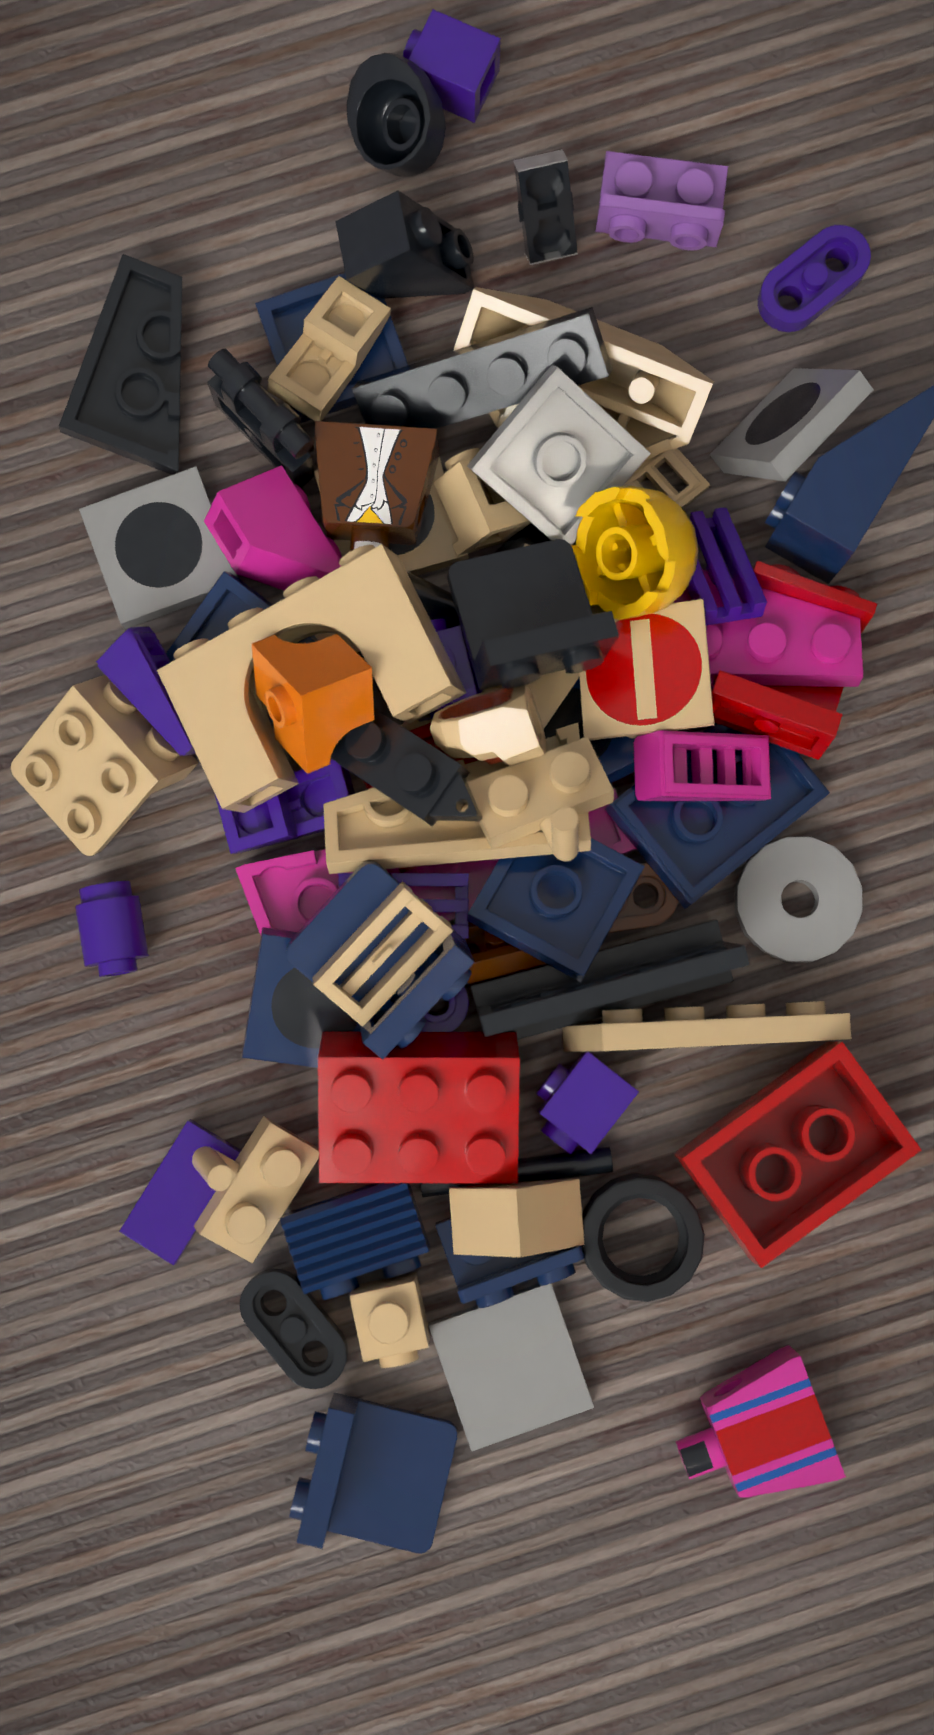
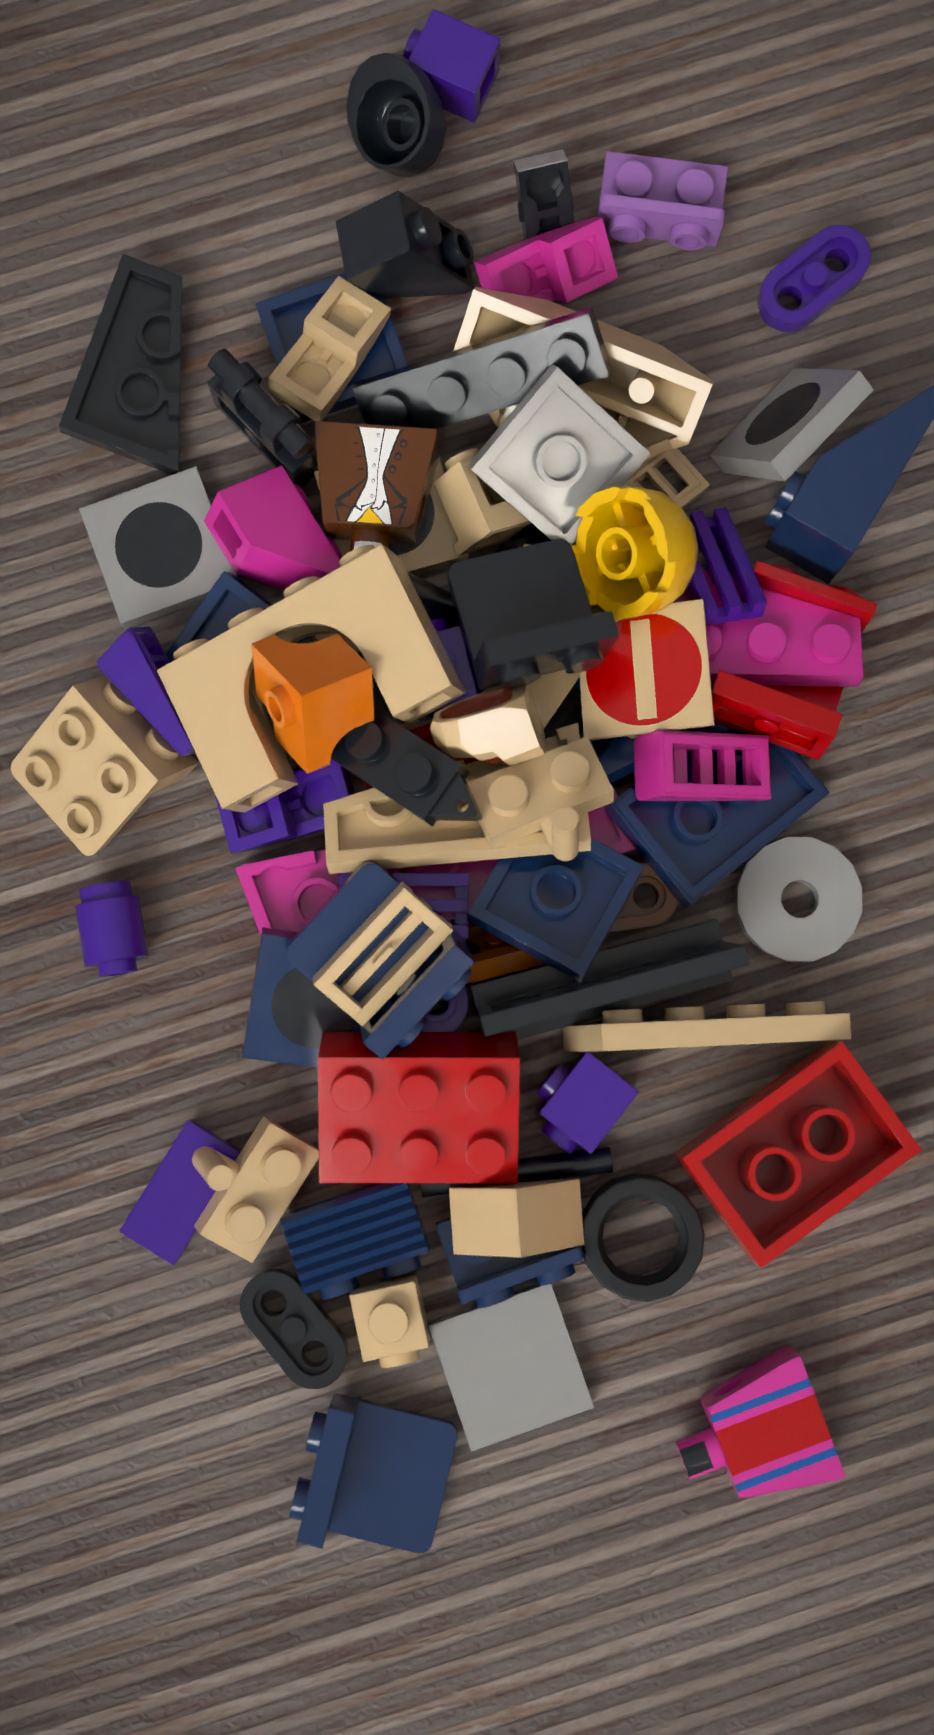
none -> dark pink slope [474,217,618,303]

